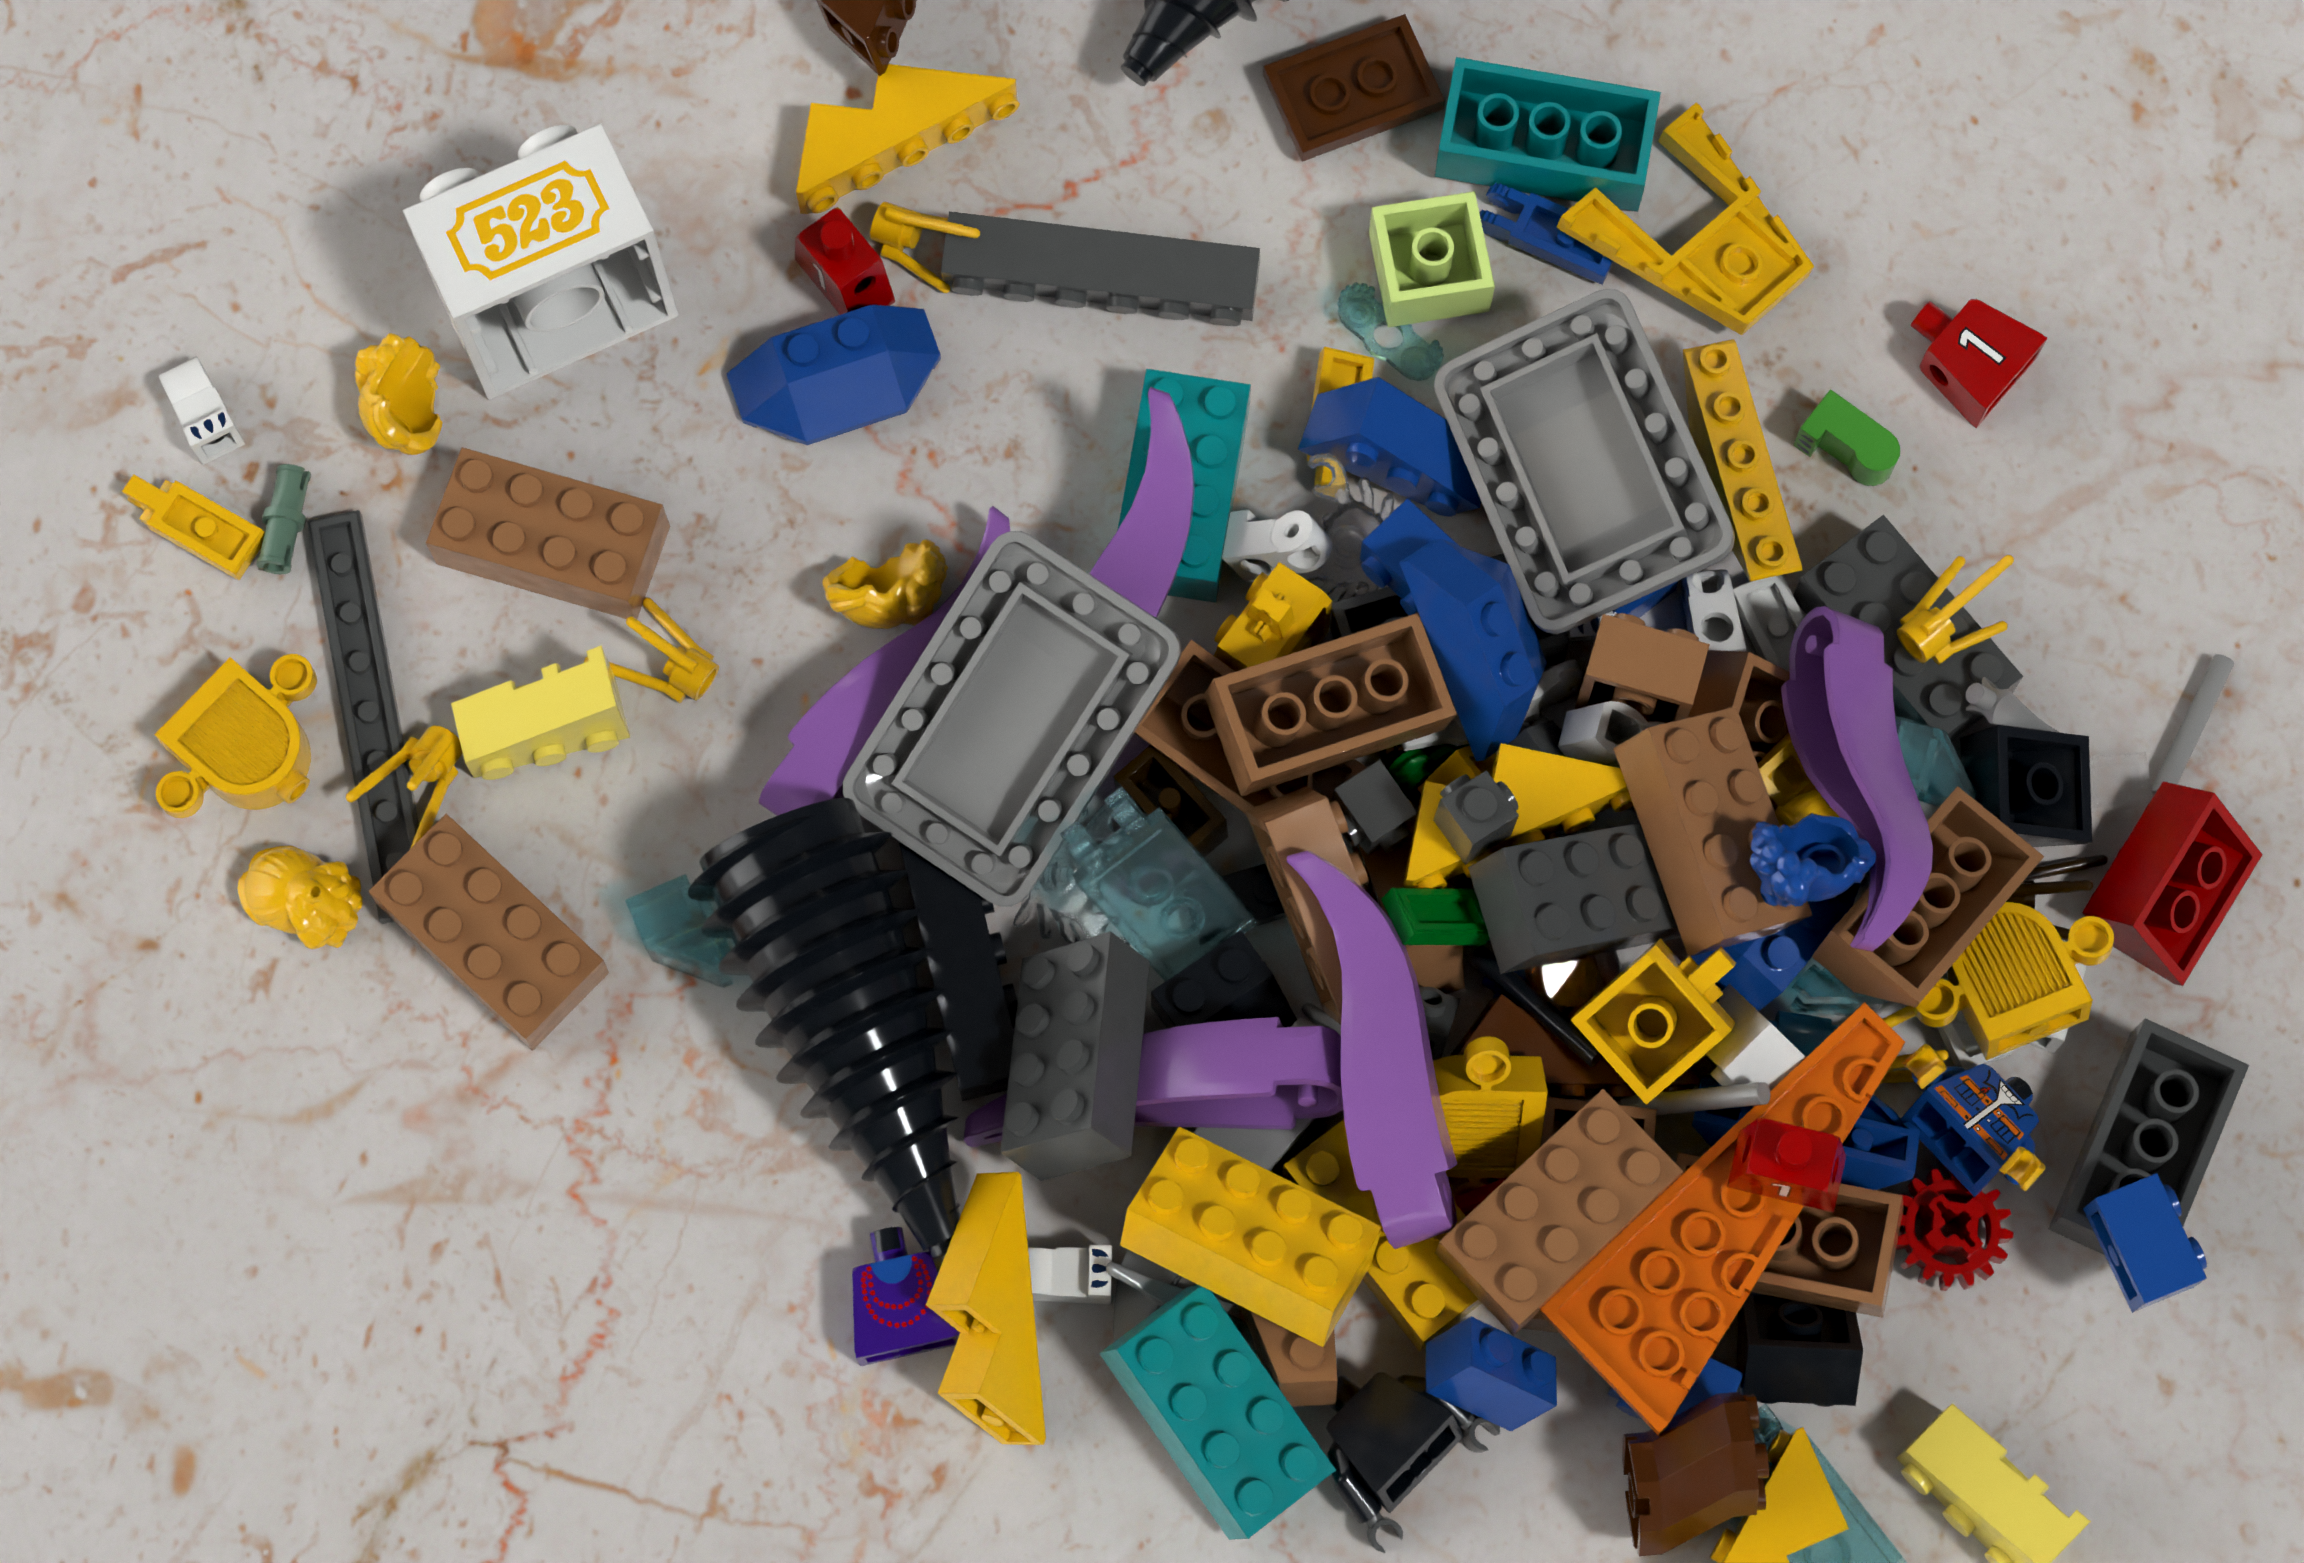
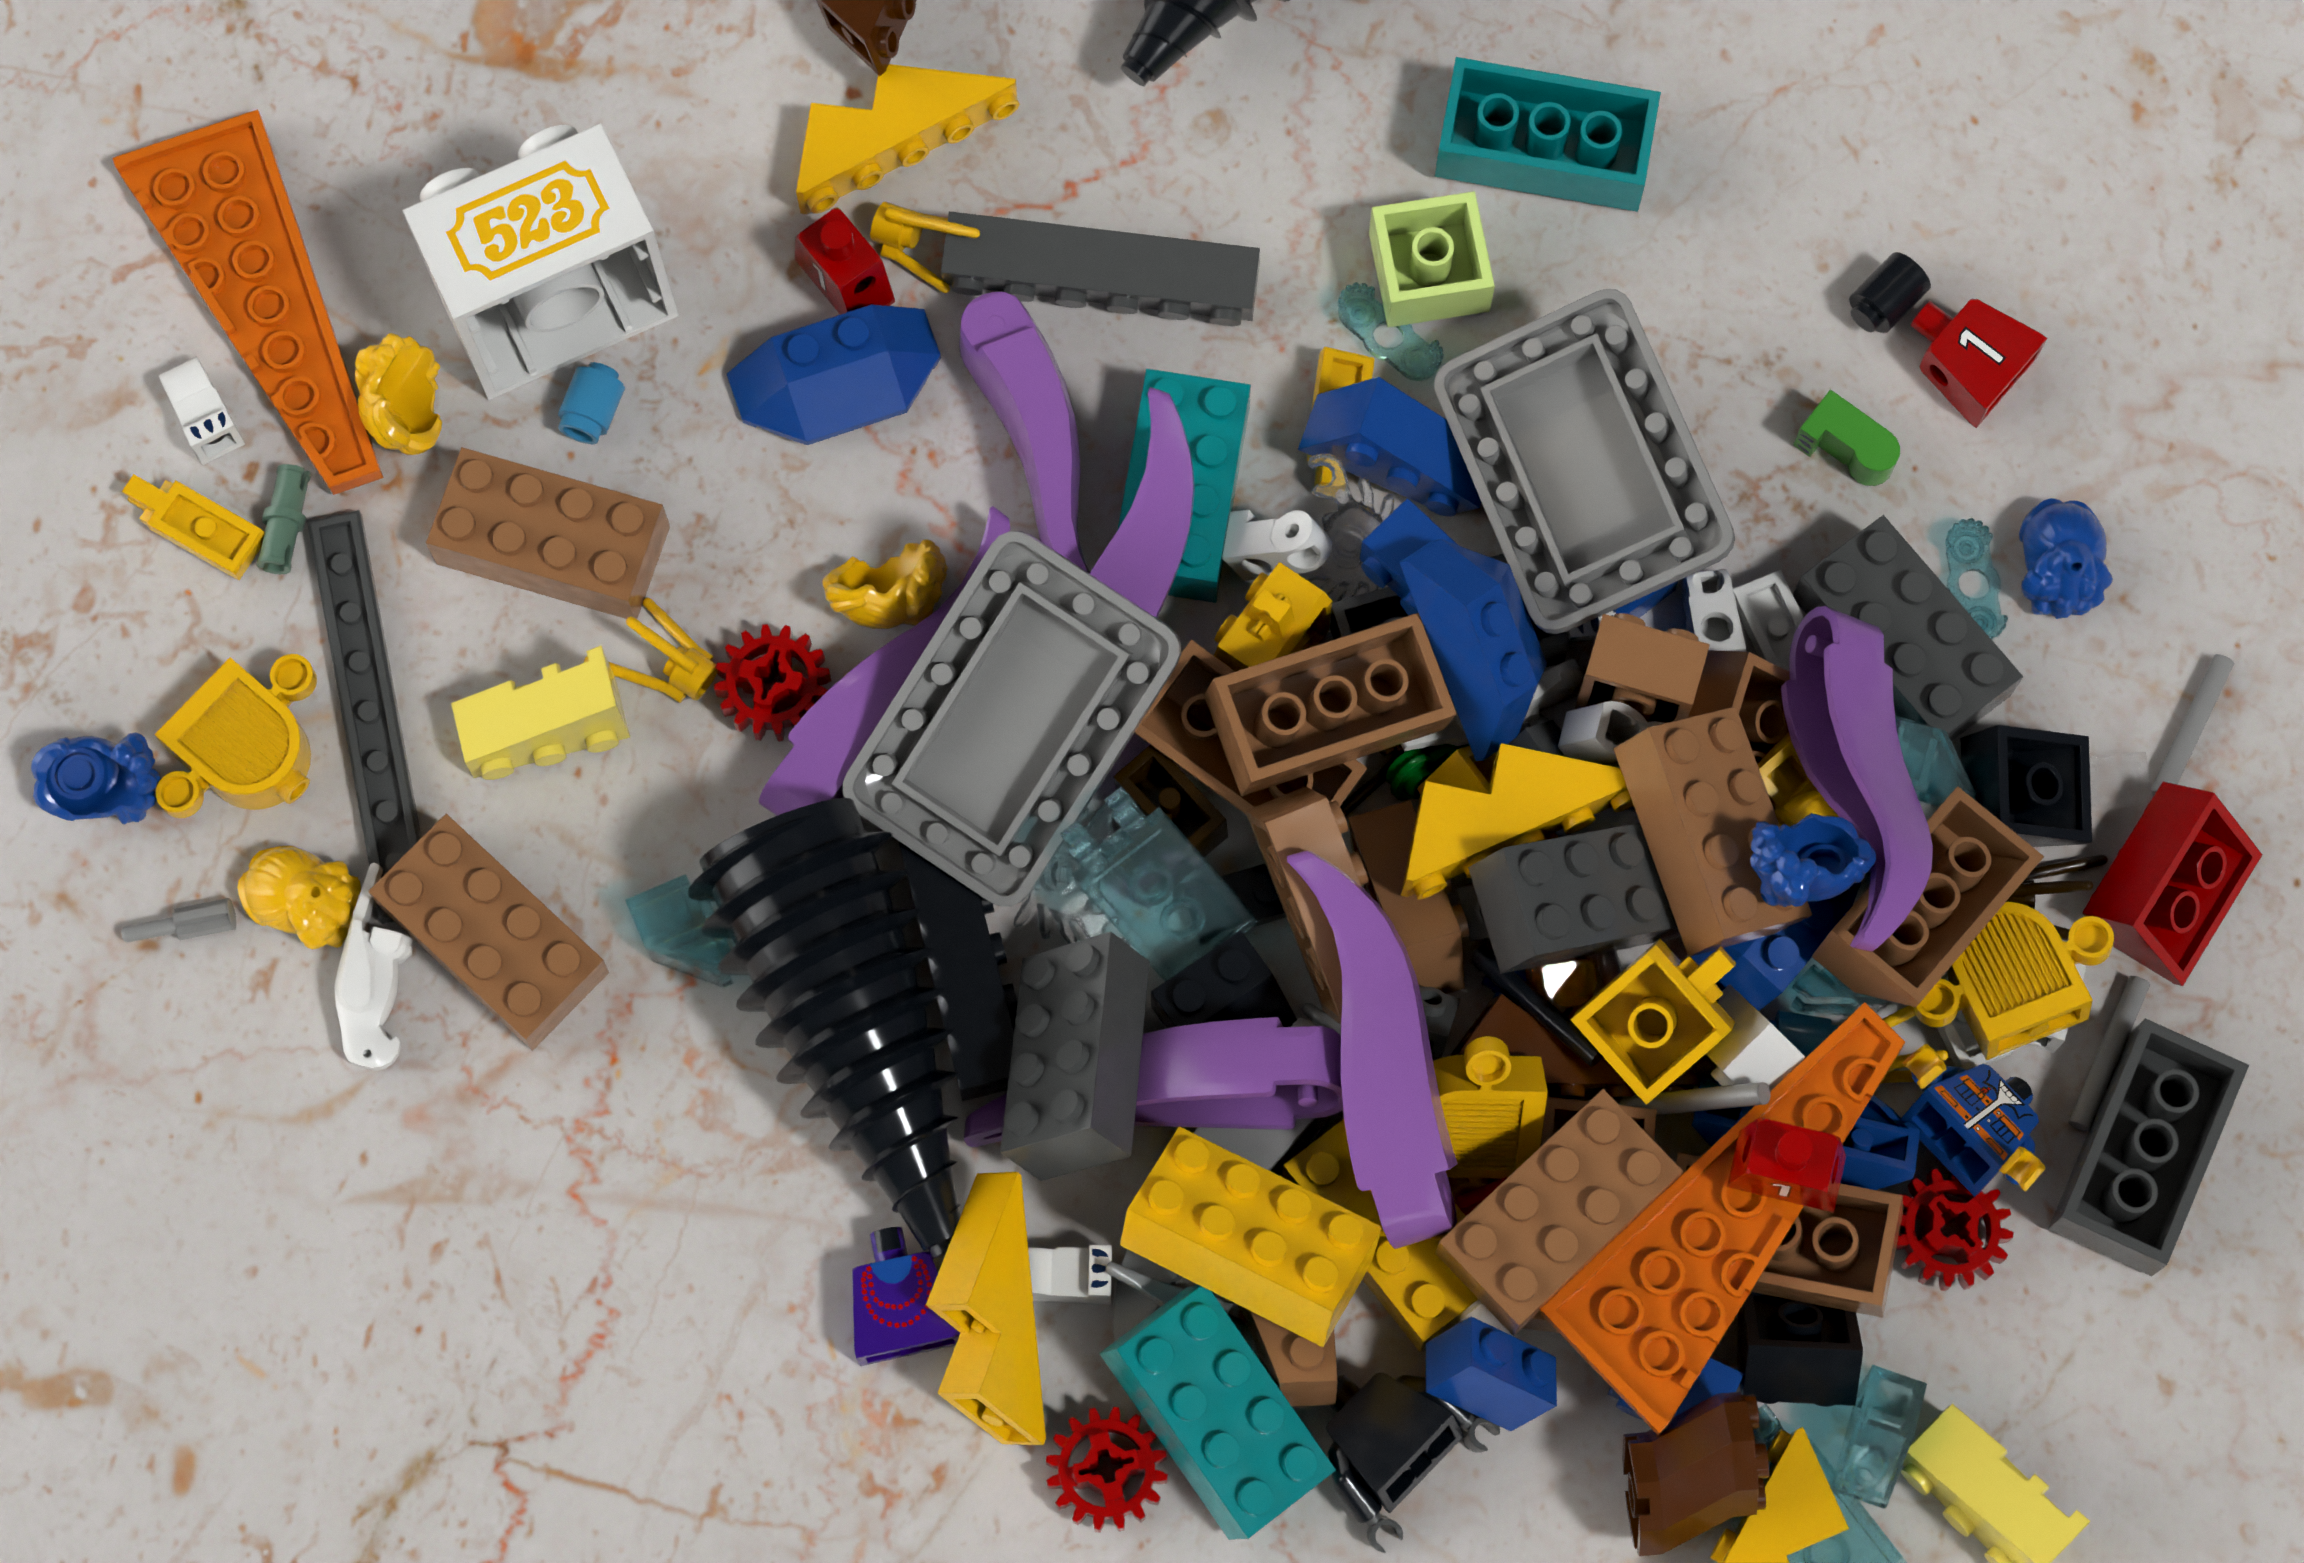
yellow plant [345,725,463,849] -> none
reddish brown plate [1263,14,1445,162] -> none
dark grey brick [1331,760,1418,856] -> none
green tile [1381,888,1490,945] -> none
dark grey brick [1433,770,1519,865] -> none
blue hinge [1479,183,1614,285] -> none
yellow wing [1557,102,1814,335] -> none
yellow slope [1683,339,1802,581] -> none
yellow plant [1897,555,2014,665] -> none
light grey piece [1965,677,2060,733] -> none
blue brick [2083,1173,2207,1313] -> none
none -> blue hair [31,732,161,824]
none -> orange wing [113,109,384,495]
none -> light grey axle [121,898,236,943]
none -> white animal [334,863,413,1071]
none -> dark azure brick [558,362,625,445]
none -> red gear [714,624,832,742]
none -> medium lavender animal [959,292,1090,573]
none -> red gear [1046,1407,1168,1533]
none -> clear light blue slope [1831,1365,1927,1509]
none -> black brick [1849,252,1931,333]
none -> clear light blue piece [1945,518,2008,640]
none -> blue hair [2019,498,2113,619]
none -> light grey bar [2068,976,2150,1131]

